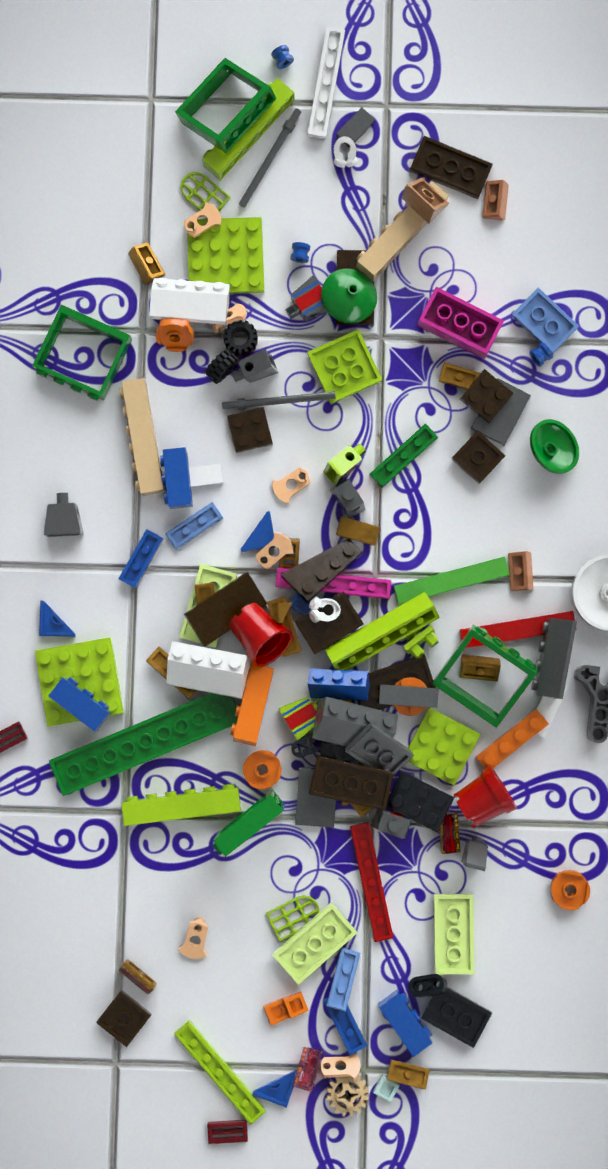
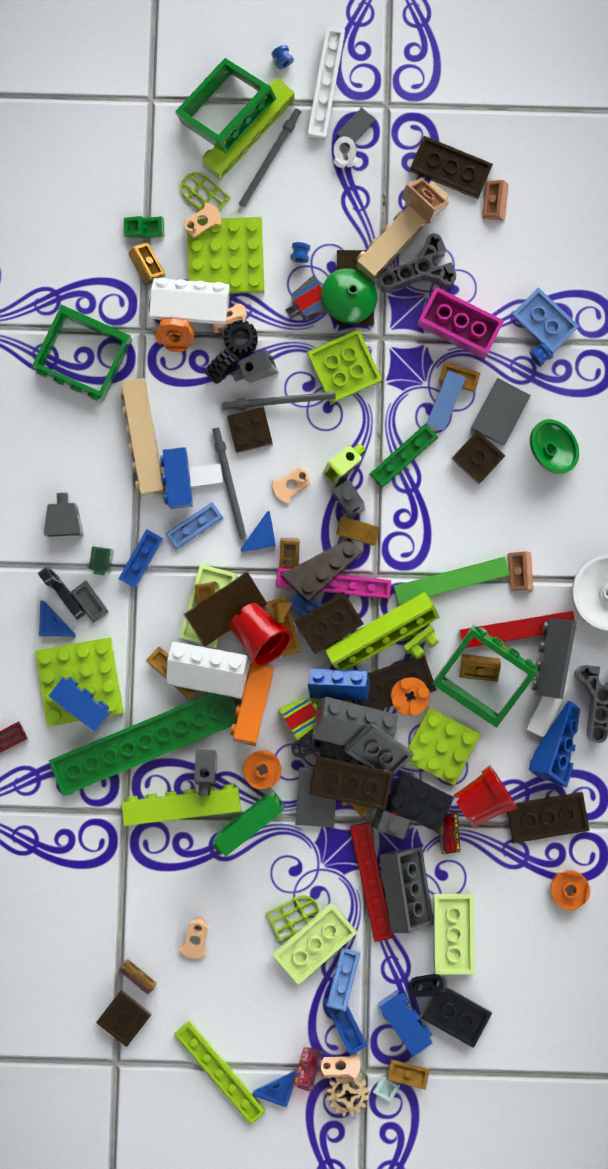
dark red tile [207,1120,248,1144] -> none
light nougat piece [256,532,293,569] -> none
orange slope [263,992,309,1026] -> none
white piece [309,597,341,623] -> none
dark grey tile [379,684,439,708] -> none
dark brown plate [460,369,513,423] -> none
dark grey slope [461,837,488,871] -> none
orange plate [476,709,549,768] -> none
none -> black beam [38,567,86,620]
none -> dark grey tile [71,581,109,623]
none -> clear green brick [89,546,114,576]
none -> green slope [124,216,164,238]
none -> dark grey torso [194,749,218,796]
none -> dark grey bar [212,427,247,539]
none -> dark grey beam [379,233,457,293]
none -> dark grey slope [379,847,434,933]
none -> medium blue tile [426,370,466,431]
none -> dark brown tile [508,792,590,843]
none -> blue wedge [529,701,580,787]

